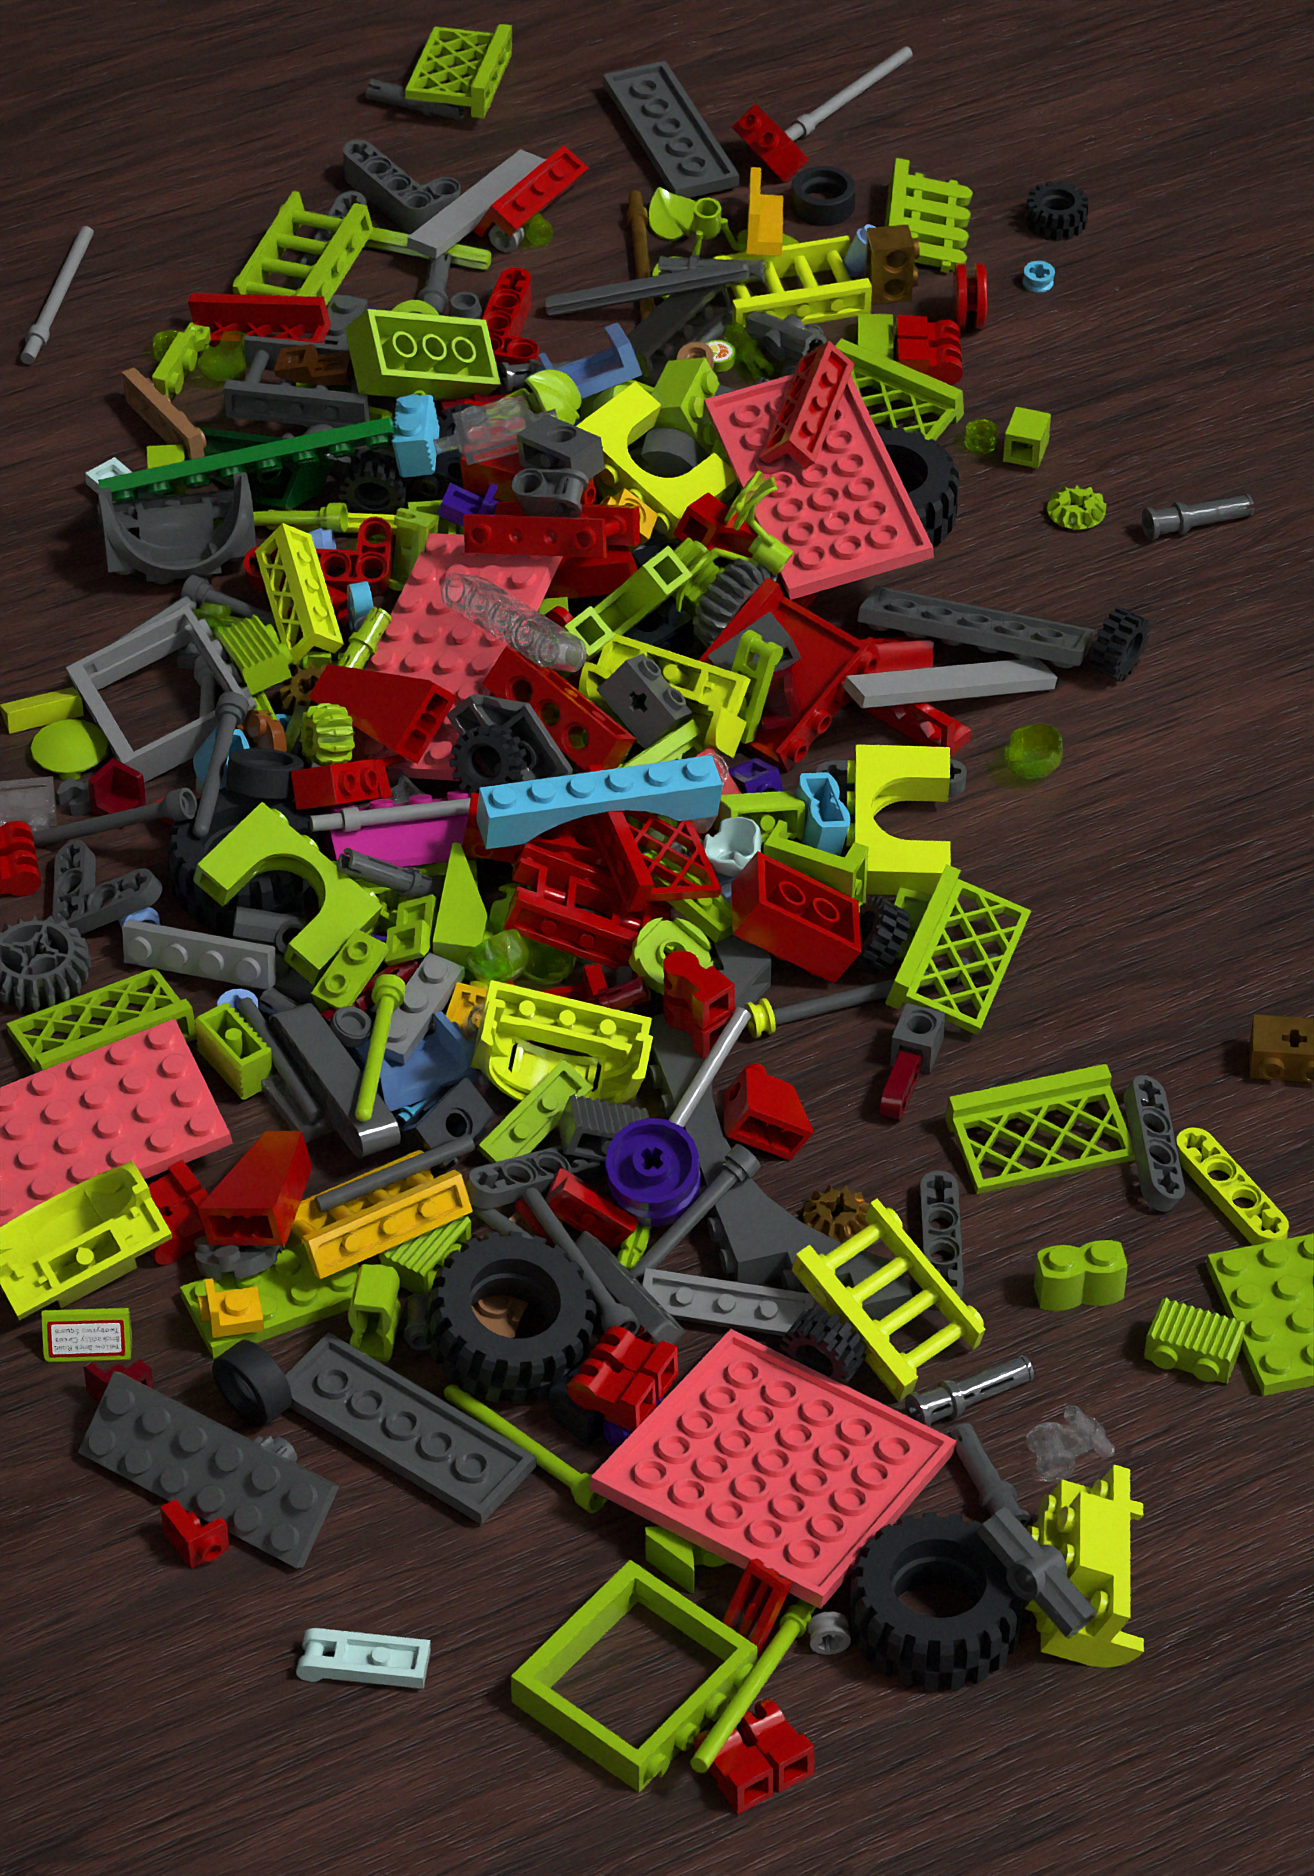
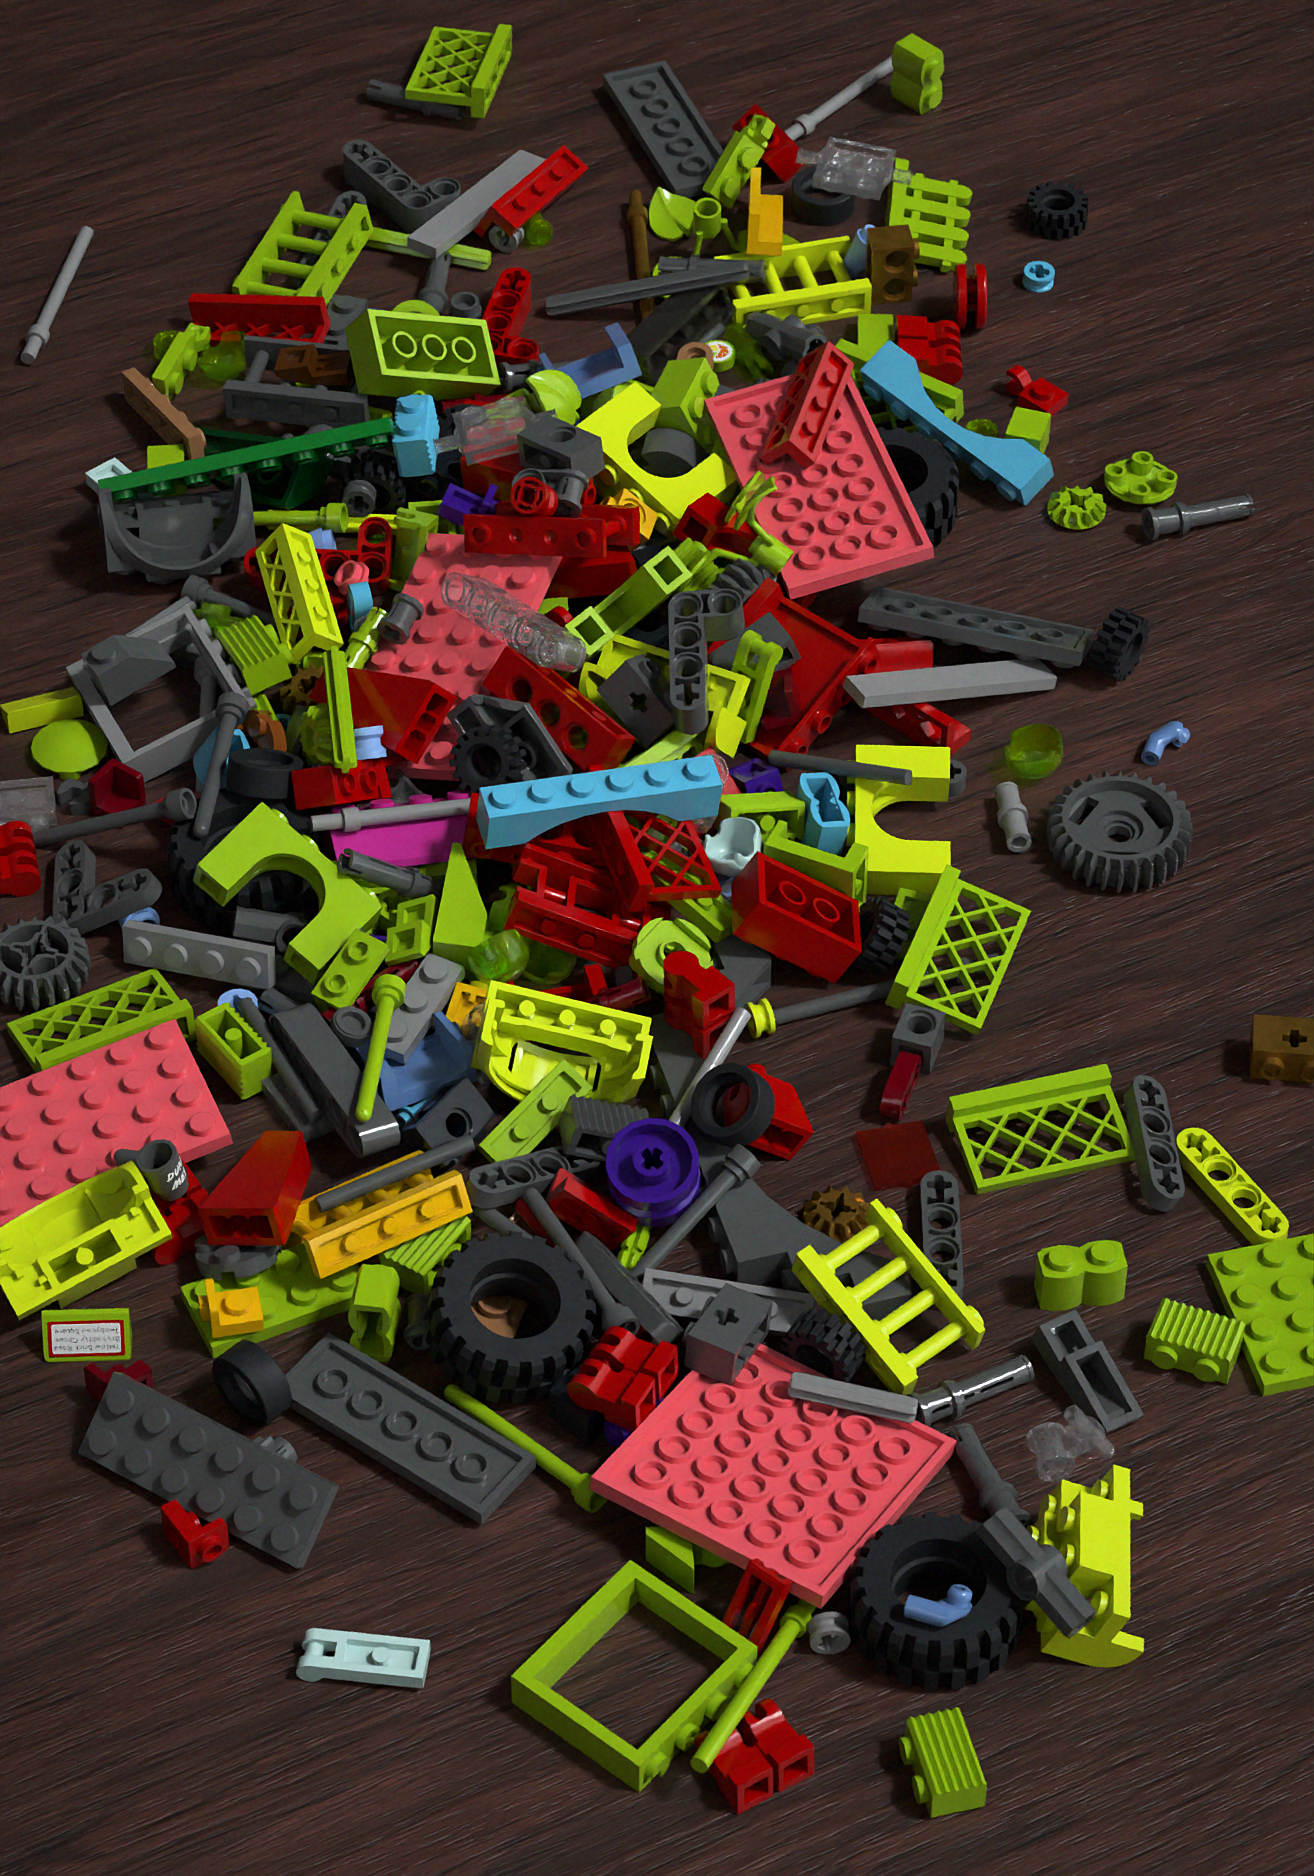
none -> dark grey slope [80,635,176,706]
none -> dark grey piece [113,1139,189,1201]
none -> lime axle [322,645,358,774]
none -> coral plate [334,560,369,597]
none -> dark grey bush [342,480,376,517]
none -> light blue wheel [354,725,387,761]
none -> dark grey bush [377,593,424,645]
none -> red wheel [510,477,558,517]
none -> dark grey beam [668,589,745,735]
none -> dark grey brick [682,1283,773,1386]
none -> black tyre [691,1062,775,1148]
none -> lime hinge [702,114,775,209]
none -> dark grey bar [768,750,912,785]
none -> light grey axle [788,1371,918,1424]
none -> clear plate [796,137,913,200]
none -> clear red piece [855,1120,940,1191]
none -> medium azure arch [860,340,1054,506]
none -> lime brick [890,33,944,115]
none -> lime brick [899,1707,987,1818]
none -> medium blue arm [903,1584,972,1627]
none -> light grey pin [994,782,1032,852]
none -> red plate [1004,364,1069,417]
none -> dark grey slope [1031,1309,1144,1435]
none -> dark grey gear [1046,770,1193,894]
none -> lime dish [1104,451,1178,504]
none -> medium blue arm [1141,721,1190,766]

